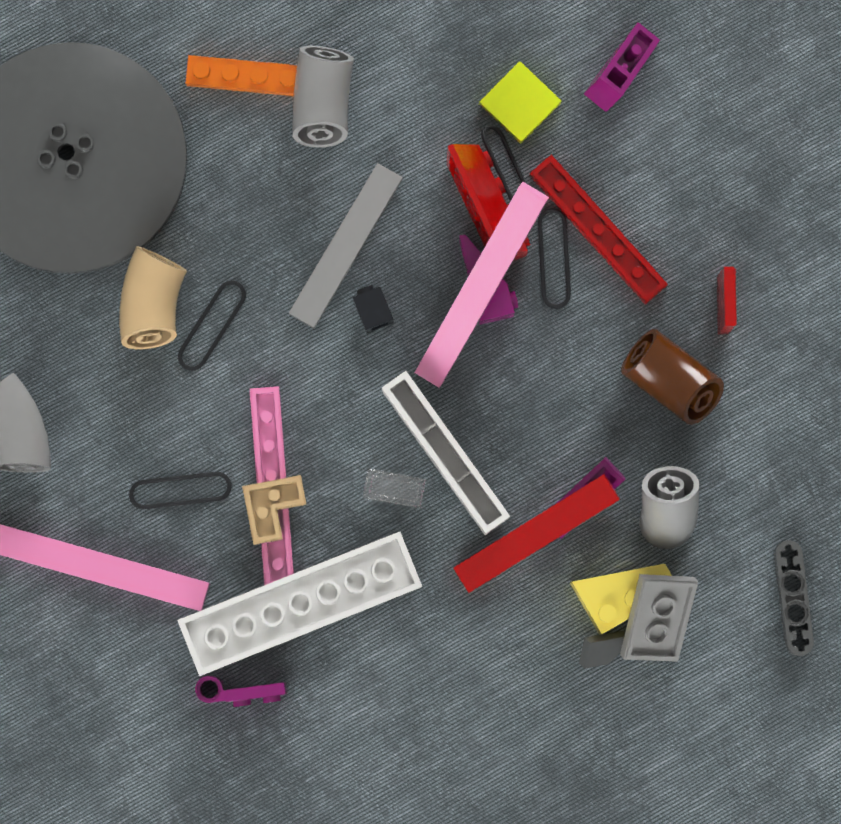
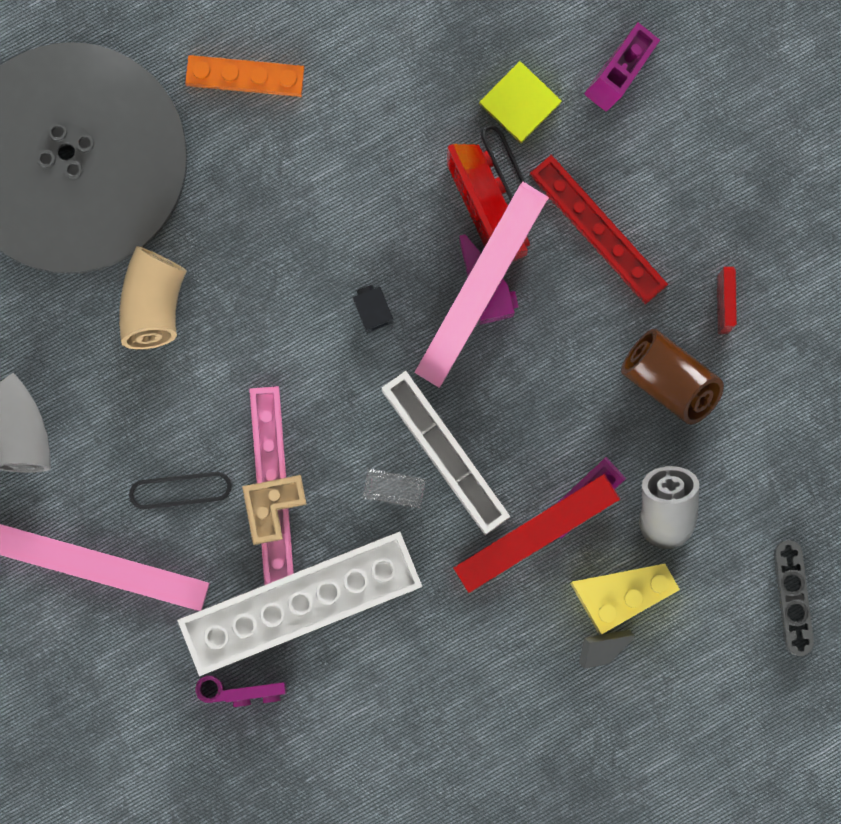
black piece [178,281,246,371] -> none
light grey tile [289,163,403,329] -> none
light grey brick [292,46,354,148] -> none
black piece [538,208,571,309] -> none
light grey tile [620,574,698,662] -> none

